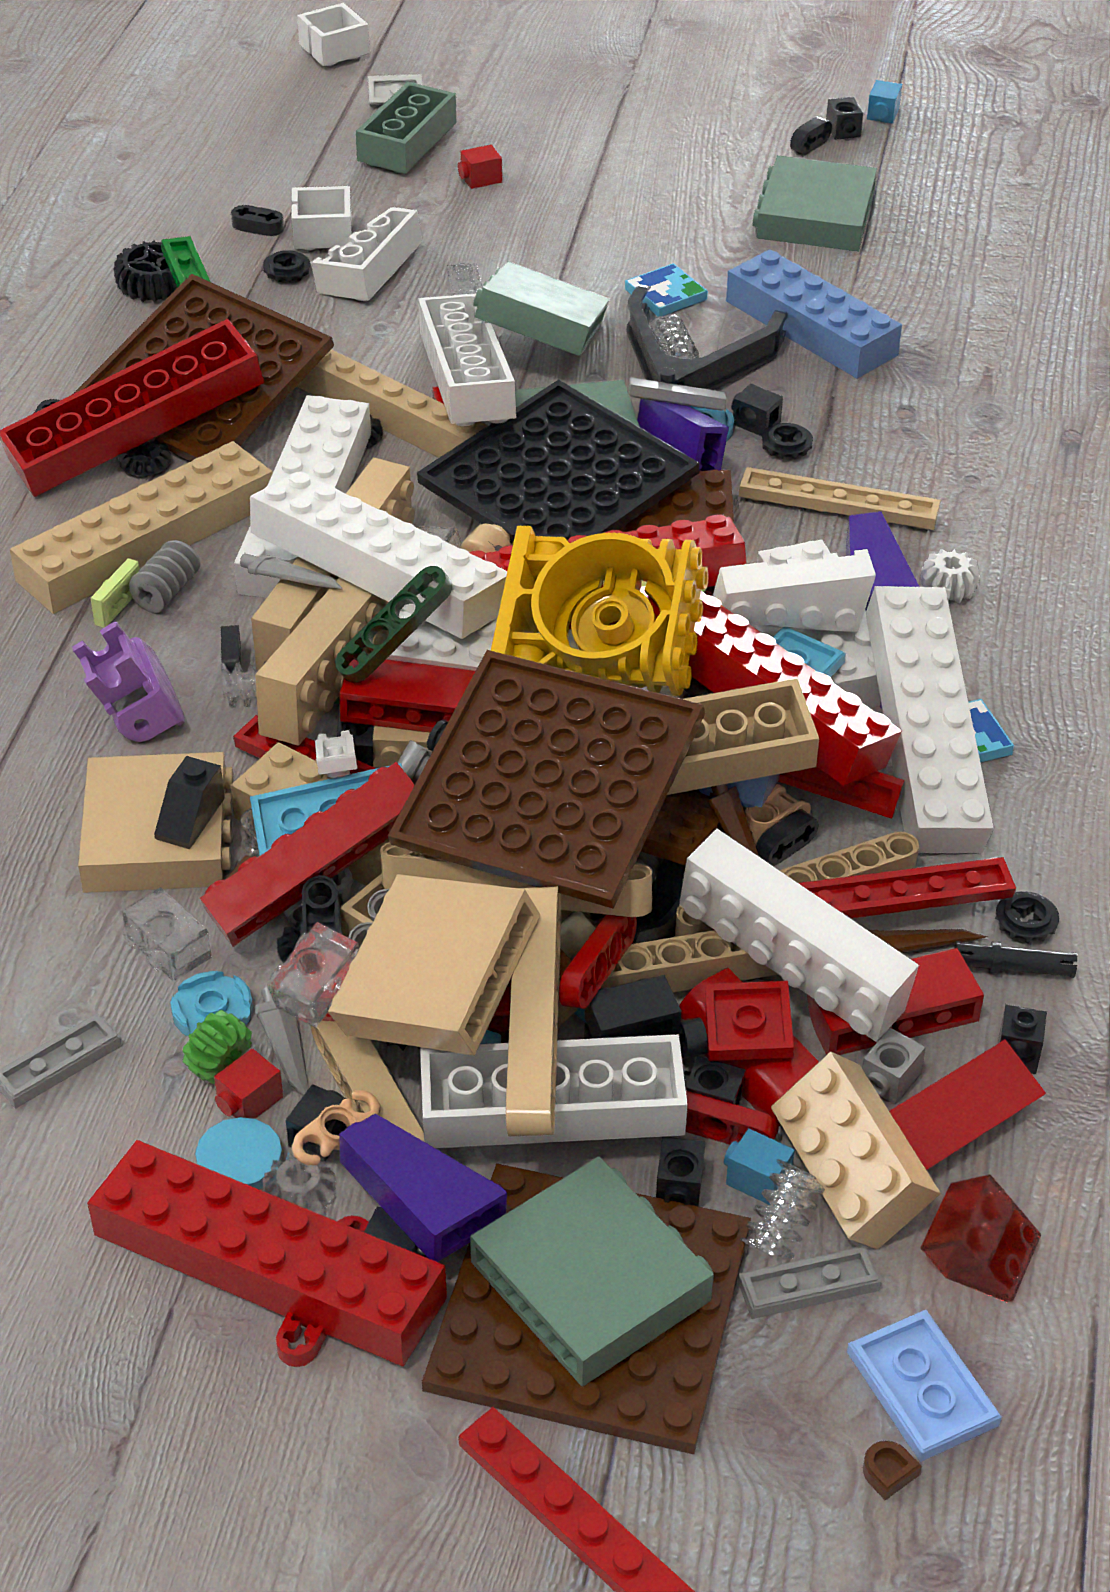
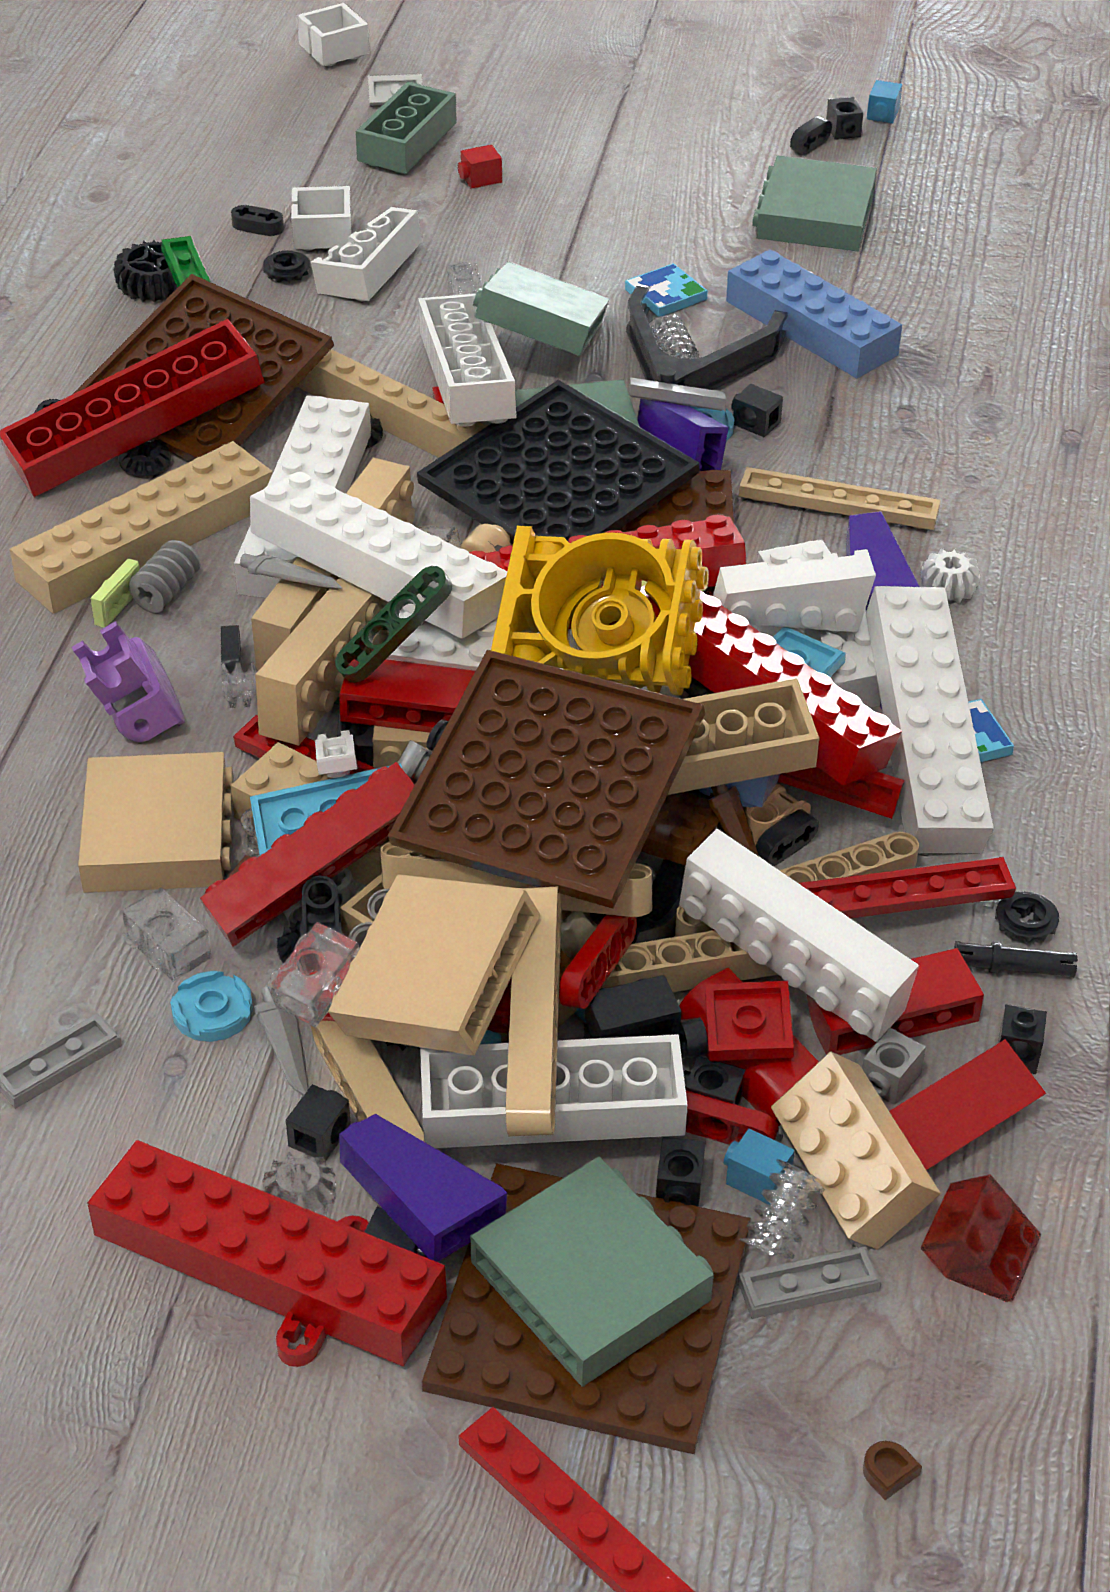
black slope [154,756,225,849] -> none
bright green gear [182,1010,252,1084] -> none
medium azure tile [195,1117,283,1190] -> none
red brick [214,1048,283,1119] -> none
light nougat piece [292,1090,380,1166] -> none
black gear [762,423,813,459] -> none
light blue tile [847,1310,1002,1462] -> none
reddish brown bar [868,929,988,953] -> none

